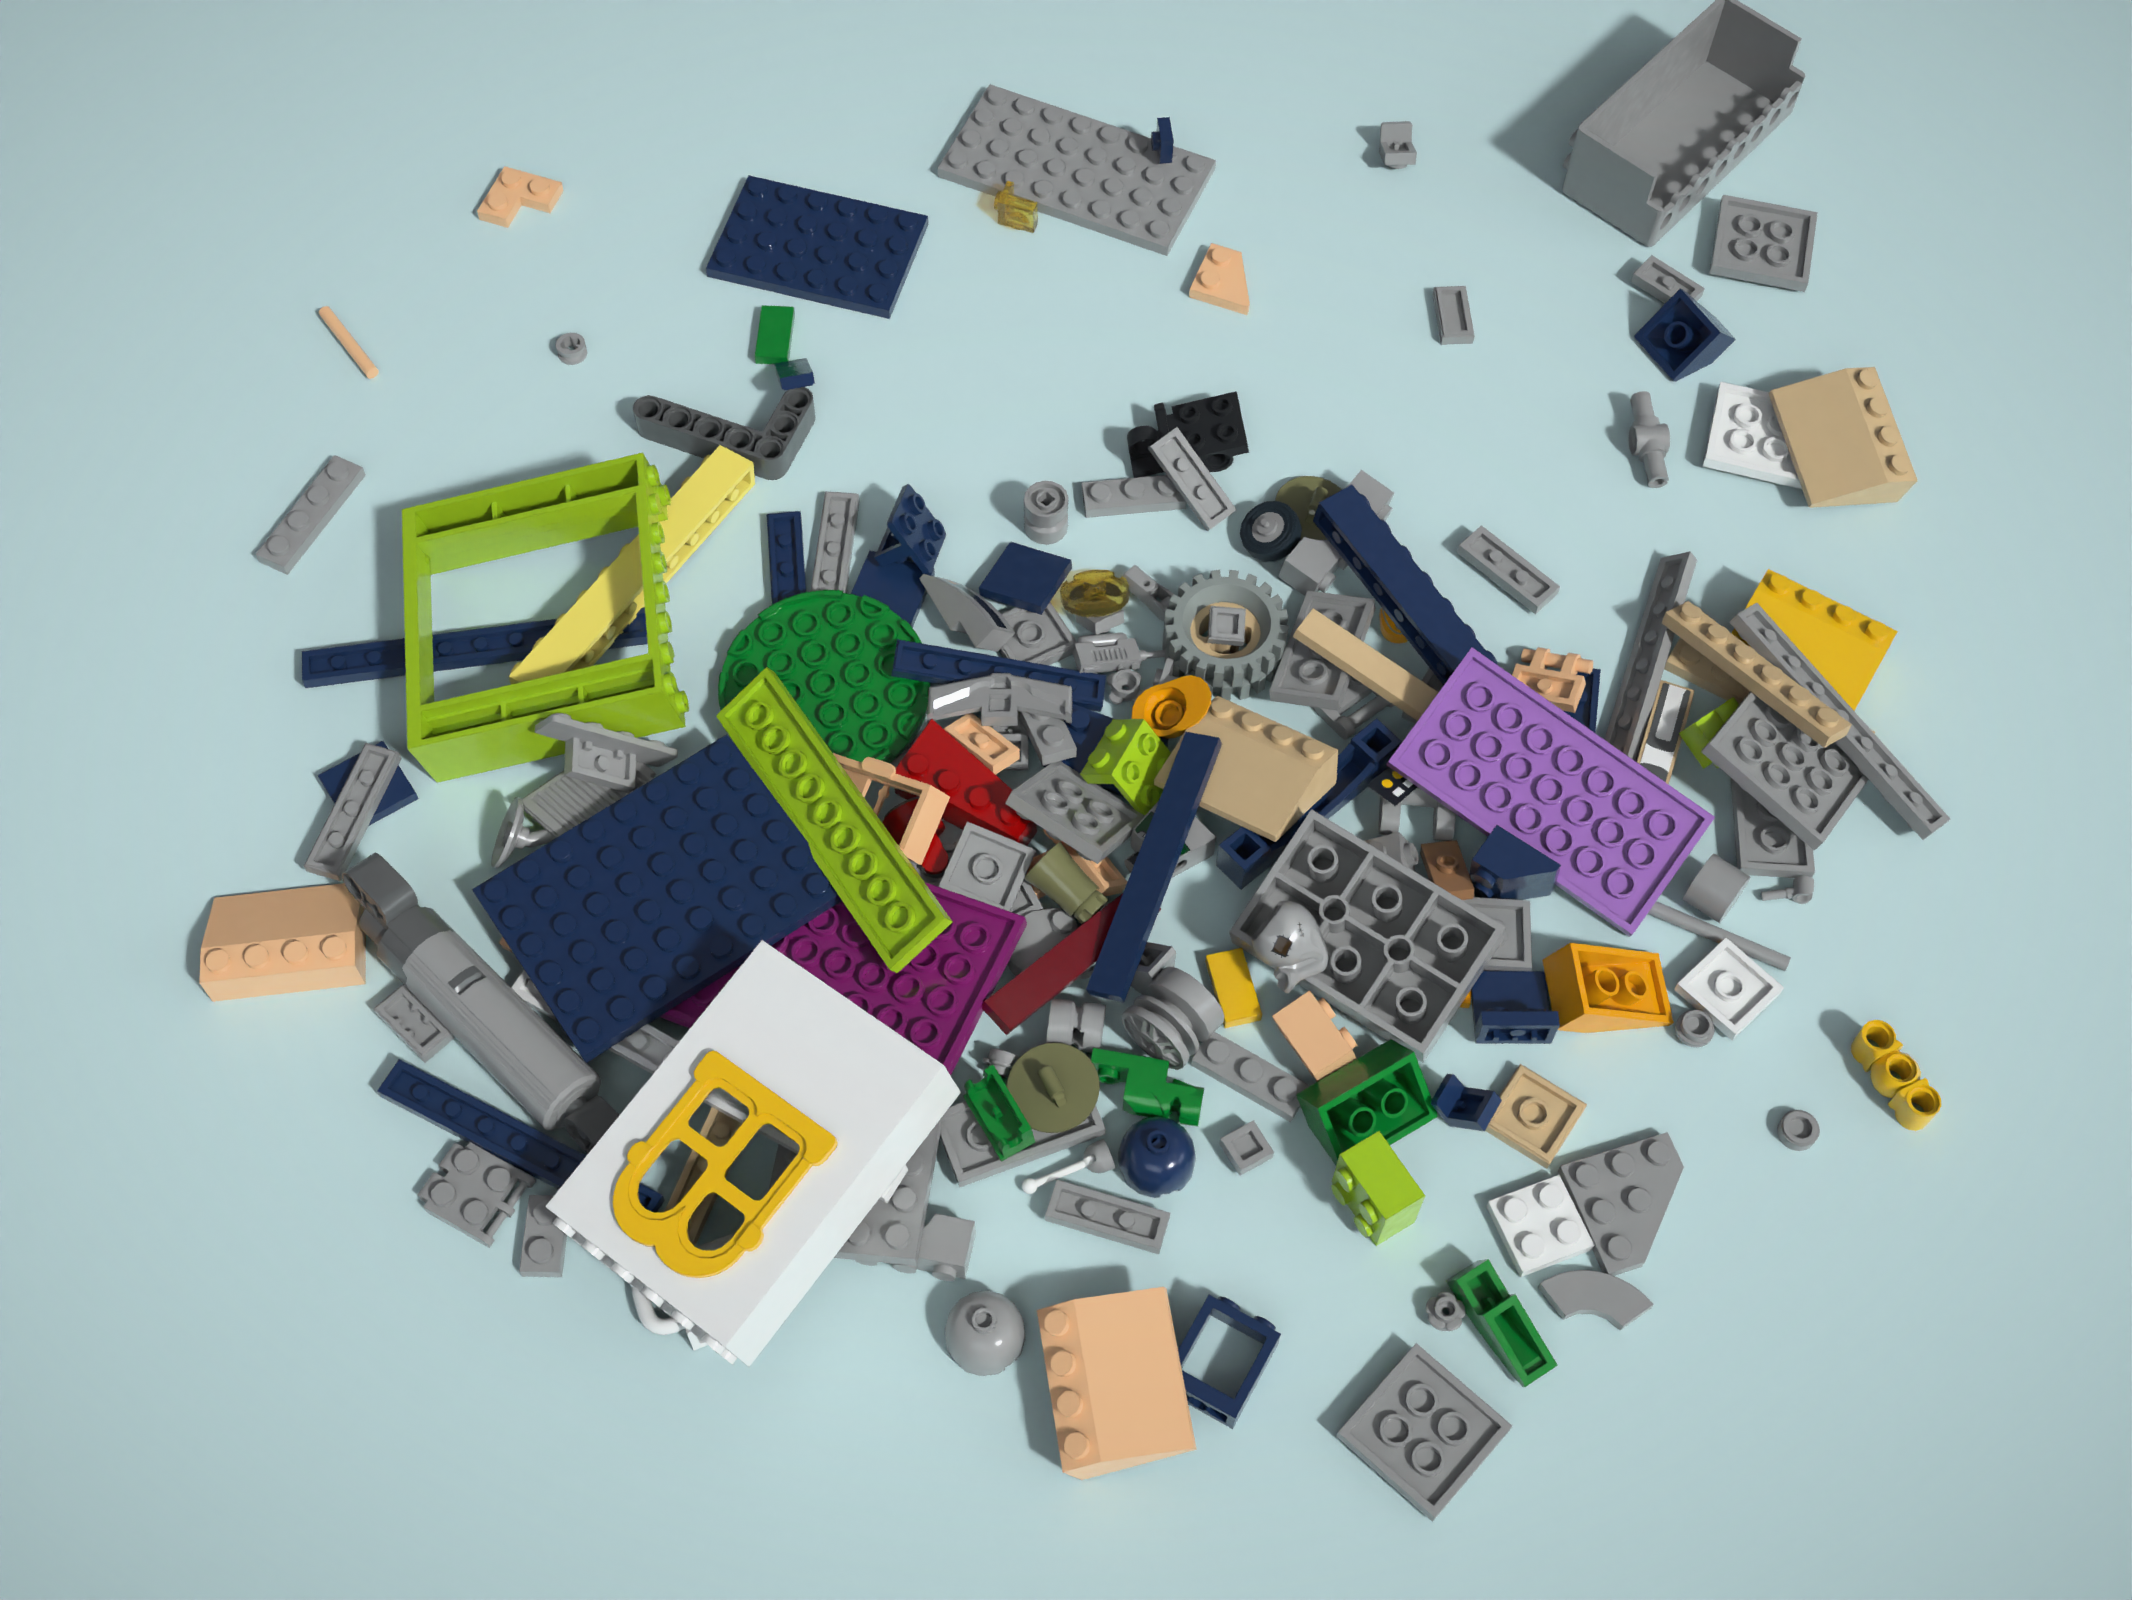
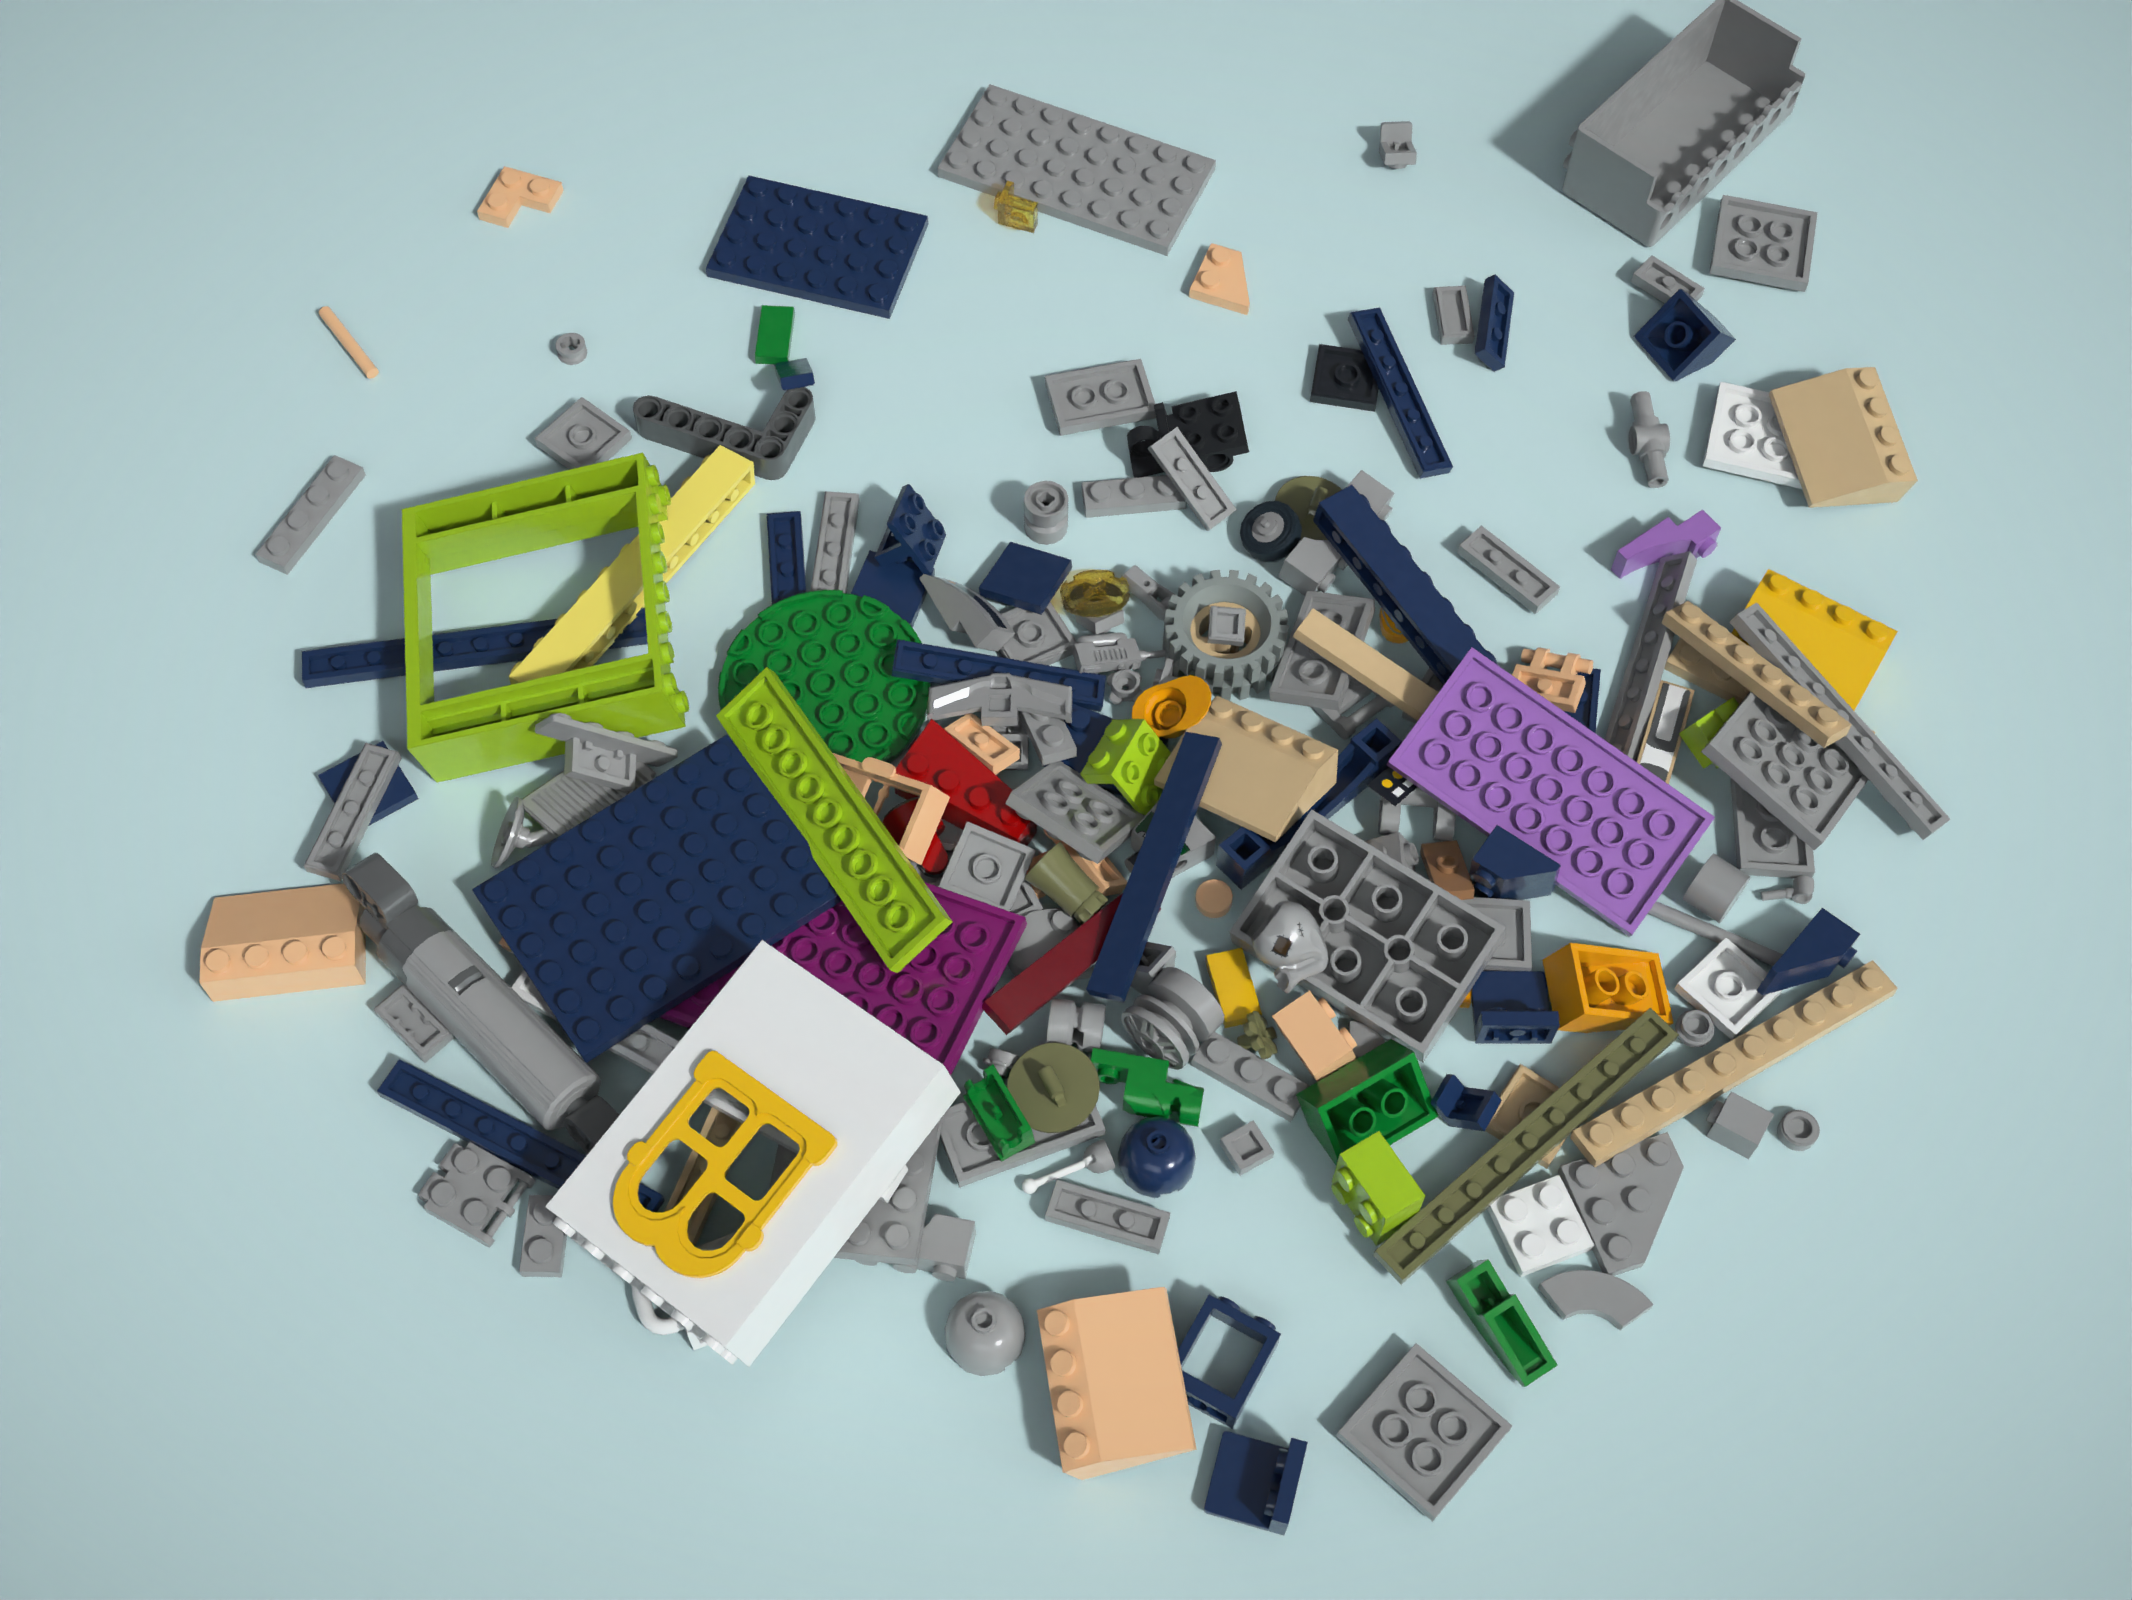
dark blue plate [1151,117,1174,164] -> none
light grey plate [1425,1292,1466,1331] -> none
yellow piece [1851,1020,1941,1131] -> none
none -> light grey plate [535,397,632,470]
none -> light grey plate [1045,359,1156,436]
none -> light nougat tile [1195,879,1233,918]
none -> dark blue bracket [1204,1431,1308,1536]
none -> olive plant [1237,1011,1277,1060]
none -> black tile [1310,344,1379,412]
none -> dark blue tile [1348,307,1453,479]
none -> light grey tile [1348,1021,1385,1058]
none -> olive plate [1373,1008,1679,1285]
none -> dark blue plate [1474,274,1514,372]
none -> tan plate [1570,960,1898,1167]
none -> medium lavender slope [1611,509,1721,579]
none -> light grey brick [1706,1091,1774,1159]
none -> dark blue slope [1756,908,1860,995]

